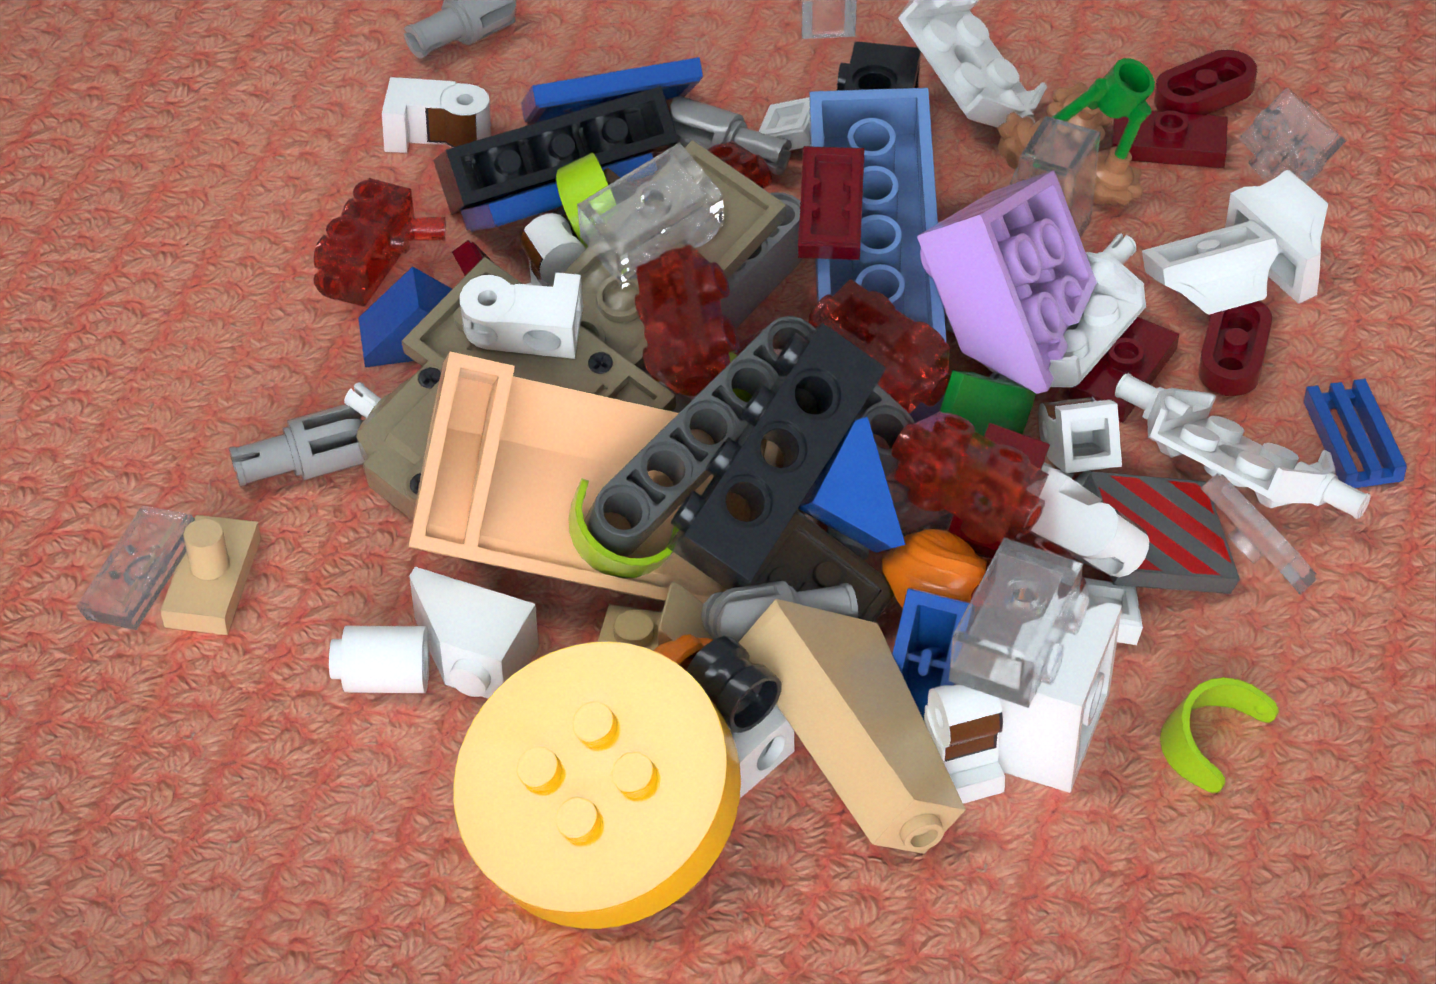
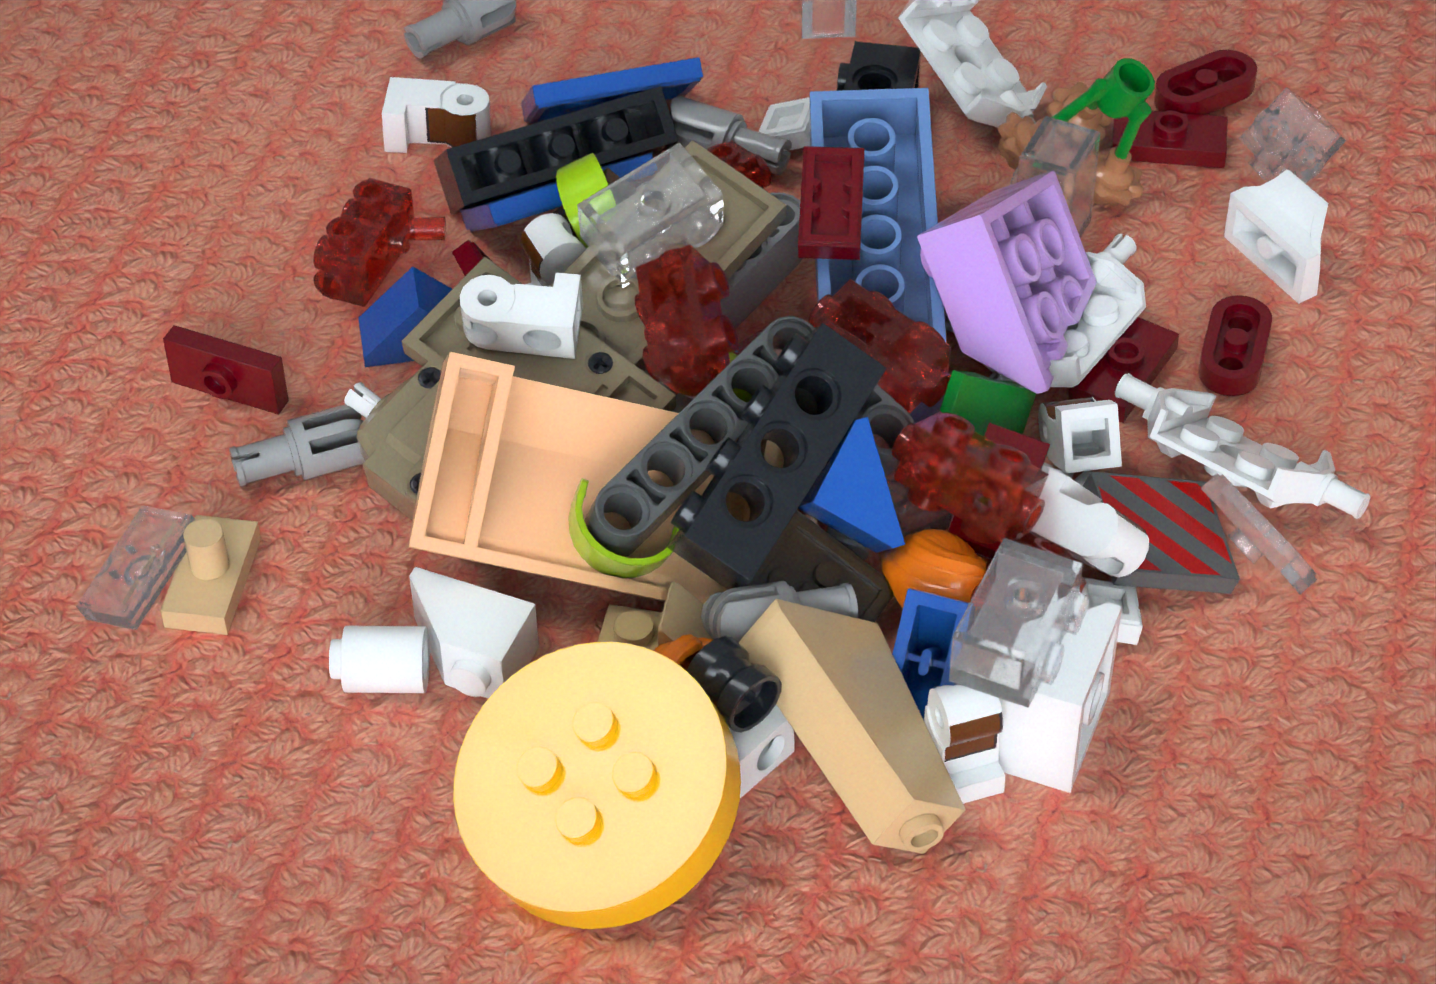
white slope [1142,220,1278,315] -> none
lime helmet [1160,677,1279,793] -> none
blue tile [1304,379,1407,488] -> none
none -> dark red plate [163,325,289,415]

